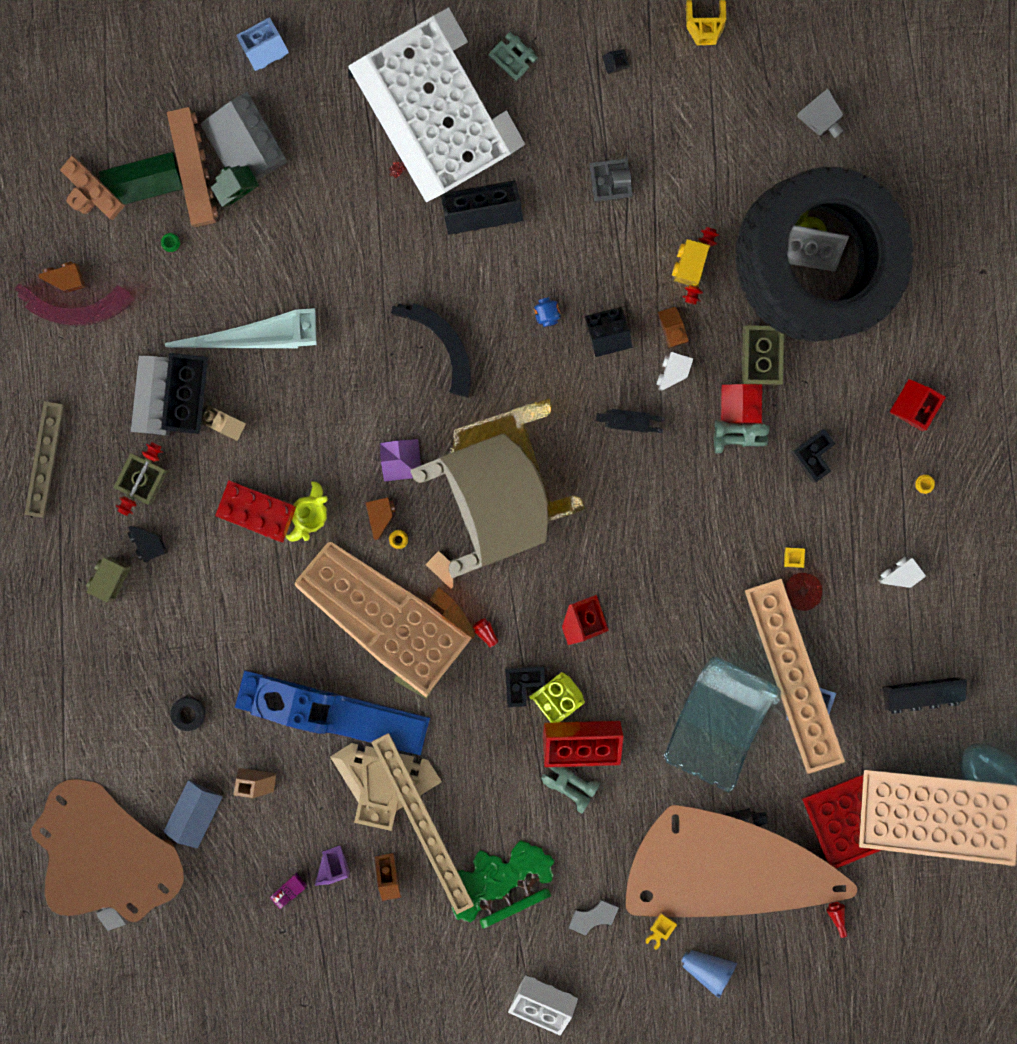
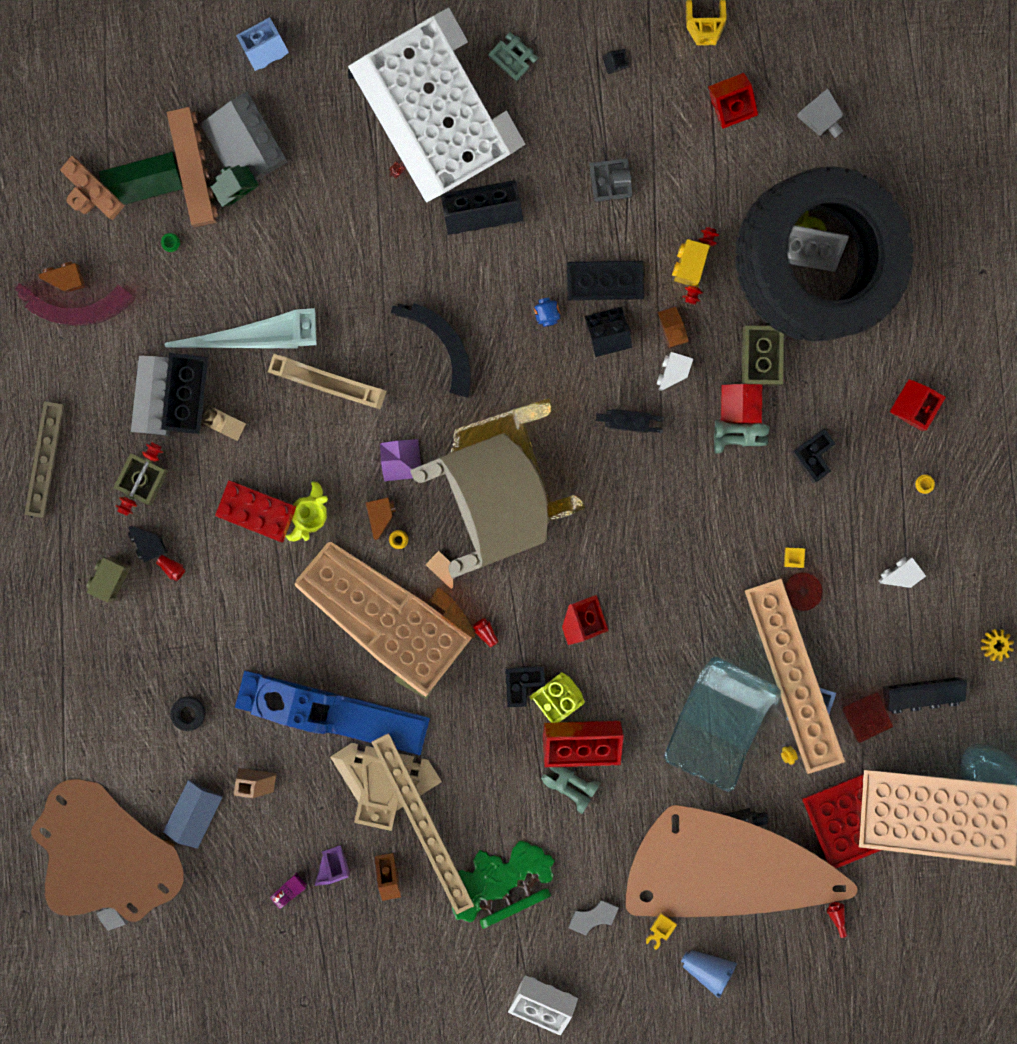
none -> red cone [156,555,185,581]
none -> tan arch [268,354,386,409]
none -> black tile [567,261,644,301]
none -> red slope [708,73,758,129]
none -> yellow plate [781,746,798,765]
none -> clear red plate [842,692,893,743]
none -> yellow gear [981,629,1014,662]

